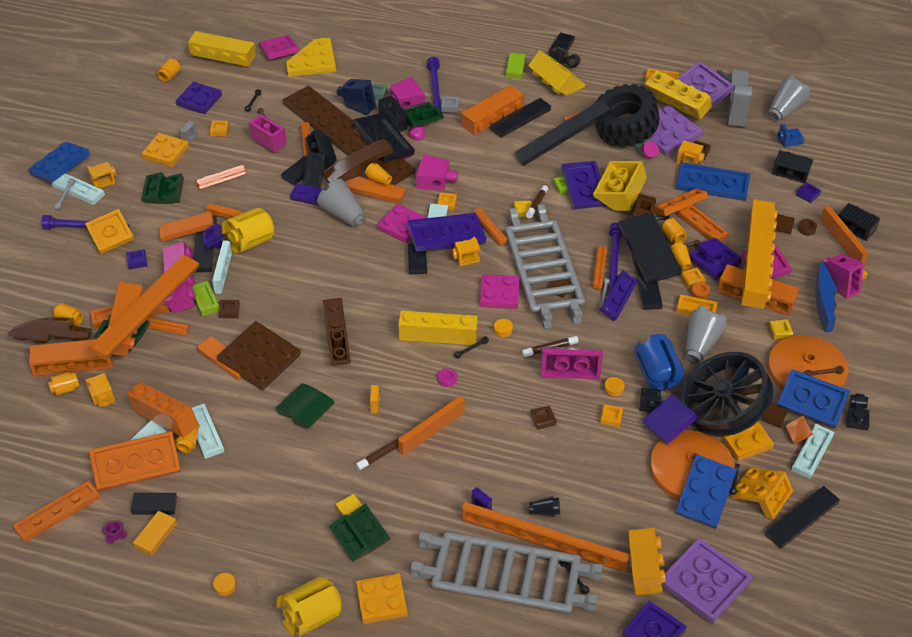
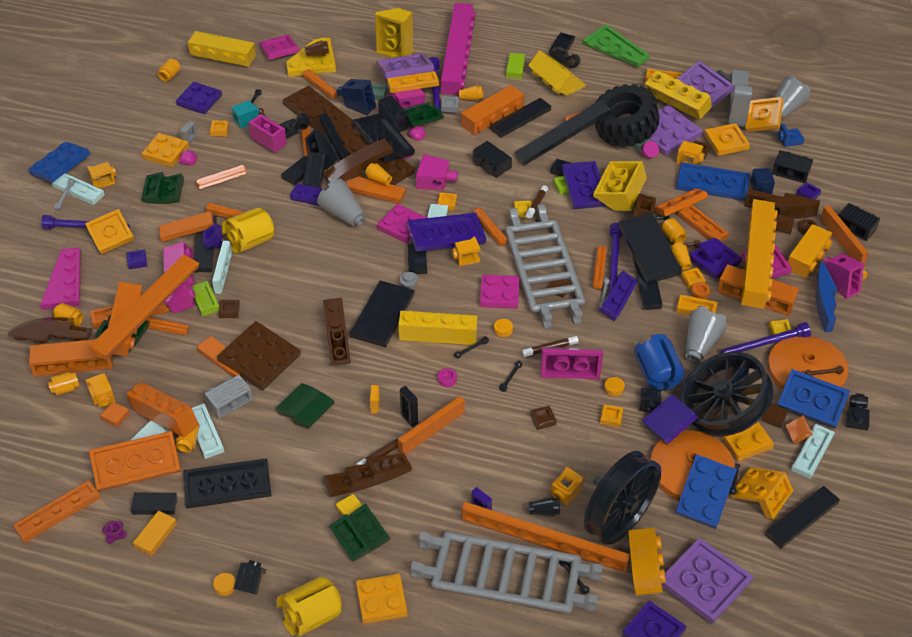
none -> dark pink wing [40,247,81,310]
none -> orange tile [100,402,130,428]
none -> dark pink piece [179,150,198,166]
none -> black tile [183,458,272,509]
none -> light grey brick [204,375,253,419]
none -> teal brick [231,100,259,129]
none -> black bracket [234,560,266,595]
none -> black plate [279,113,310,138]
none -> orange axle [303,69,338,99]
none -> reddish brown cone [305,40,329,57]
none -> black axle [319,113,349,160]
none -> reddish brown slope [323,453,412,497]
none -> black tile [350,280,415,347]
none -> yellow slope [375,8,413,58]
none -> medium lavender plate [376,53,434,79]
none -> light orange tile [387,71,439,93]
none -> black tile [399,385,418,427]
none -> light grey plate [400,272,418,289]
none -> dark pink brick [441,3,476,95]
none -> light orange cone [459,85,484,101]
none -> black brick [473,141,512,178]
none -> black hinge [499,361,523,392]
none -> black tile [550,158,571,177]
none -> light orange window [551,467,584,506]
none -> bright green wing [583,24,650,67]
none -> black wheel [584,451,662,545]
none -> light orange plate [704,123,750,156]
none -> dark purple piece [720,322,811,353]
none -> reddish brown slope [744,189,820,219]
none -> light orange plate [745,97,784,132]
none -> dark blue brick [750,168,775,194]
none -> light orange brick [788,224,833,278]

